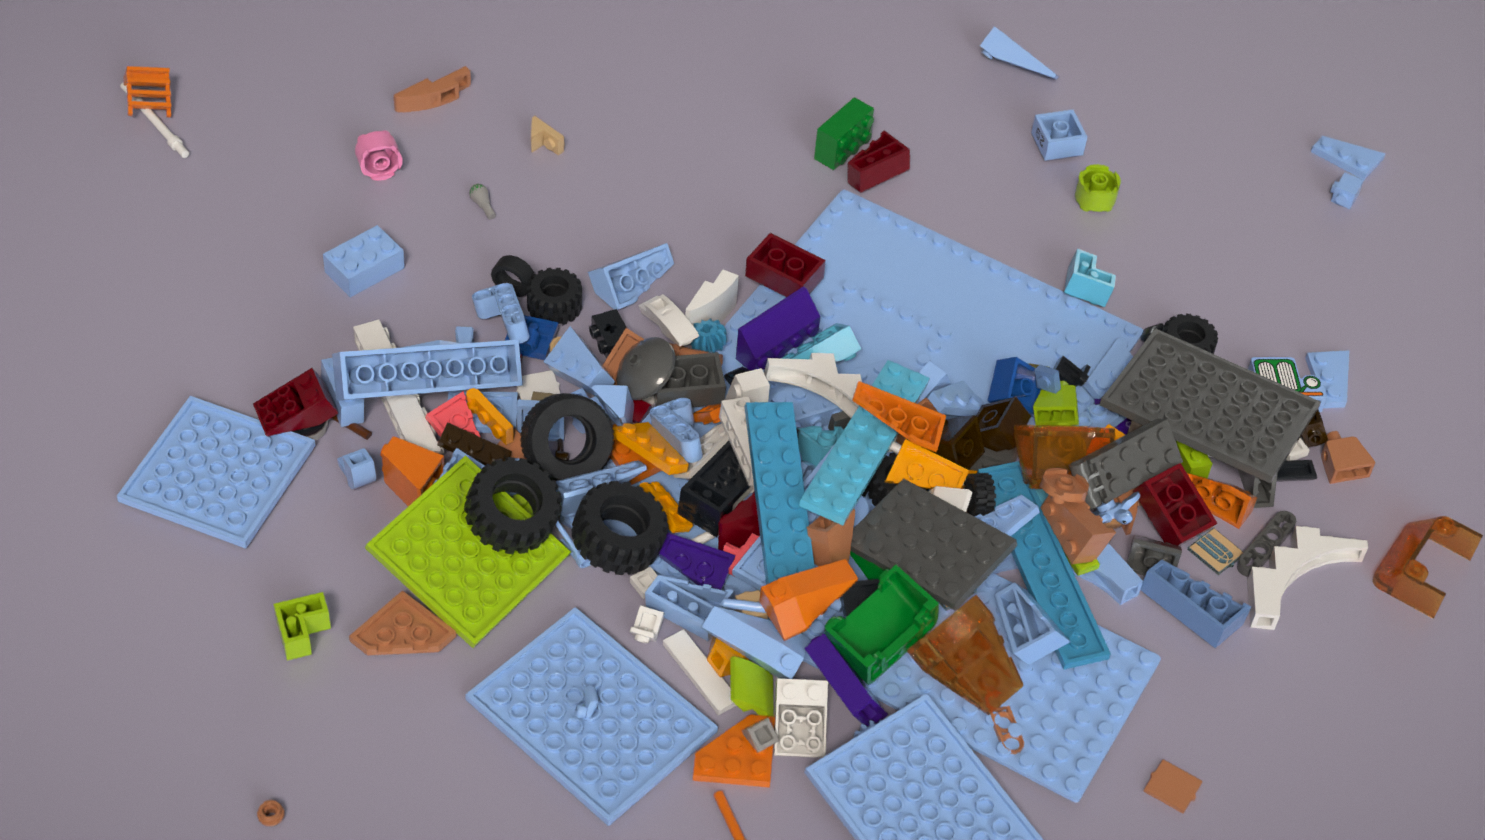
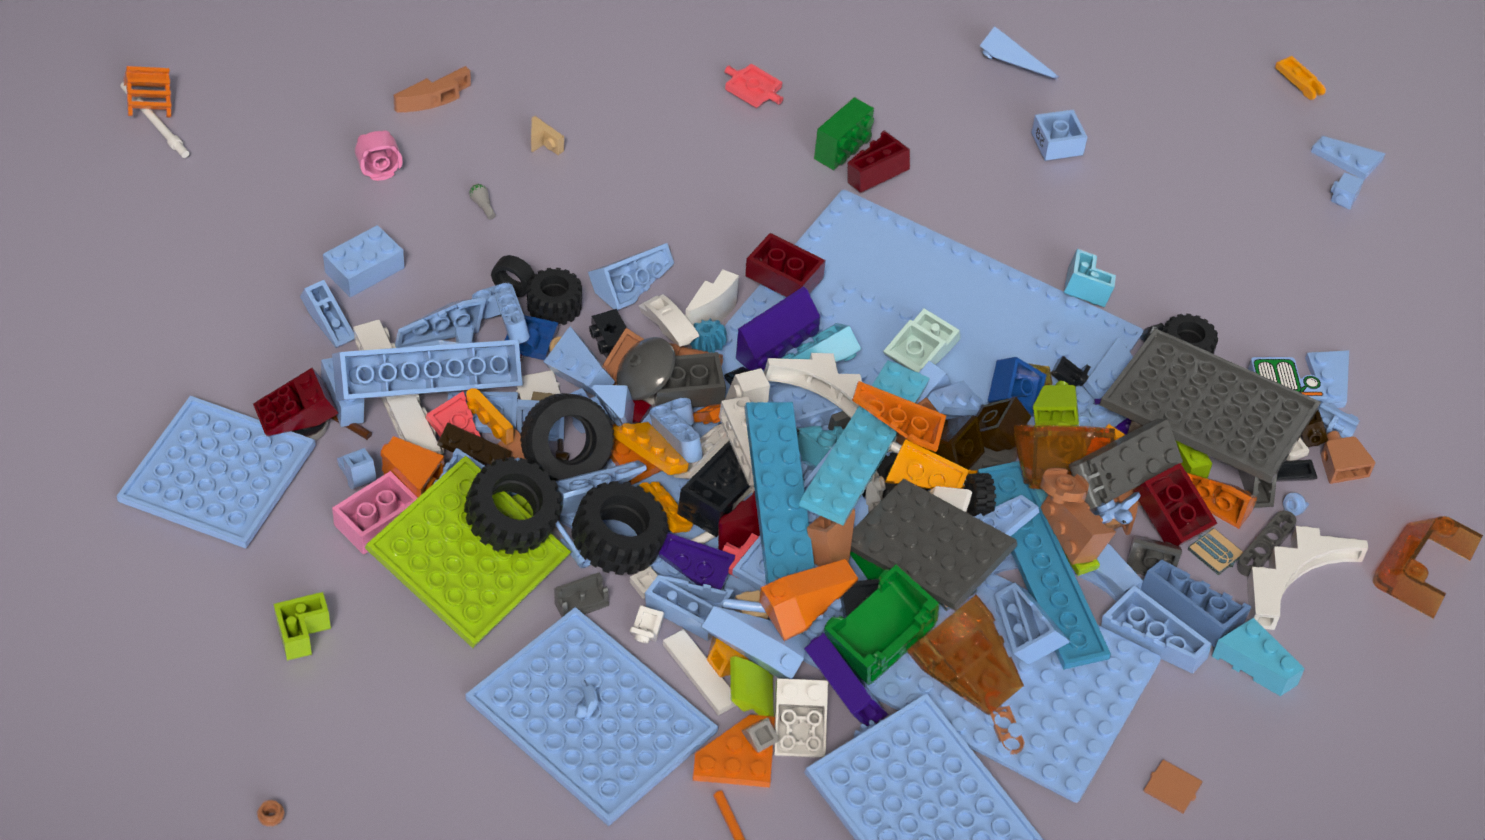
nougat plate [349,590,456,655] -> none
medium blue plate [1035,365,1061,394] -> none
lime brick [1075,164,1121,212] -> none
none -> light blue slope [300,280,354,348]
none -> bright pink brick [332,471,418,555]
none -> light blue wedge [395,297,486,348]
none -> dark grey hinge [554,572,609,617]
none -> coral plate [725,64,783,108]
none -> light grey slope [866,470,886,513]
none -> light aqua slope [883,309,960,373]
none -> light blue wedge [1101,585,1212,674]
none -> medium azure wedge [1212,618,1305,696]
none -> light orange hinge [1275,56,1326,100]
none -> light blue plate [1283,492,1309,516]
none -> light blue hips [1319,401,1360,438]

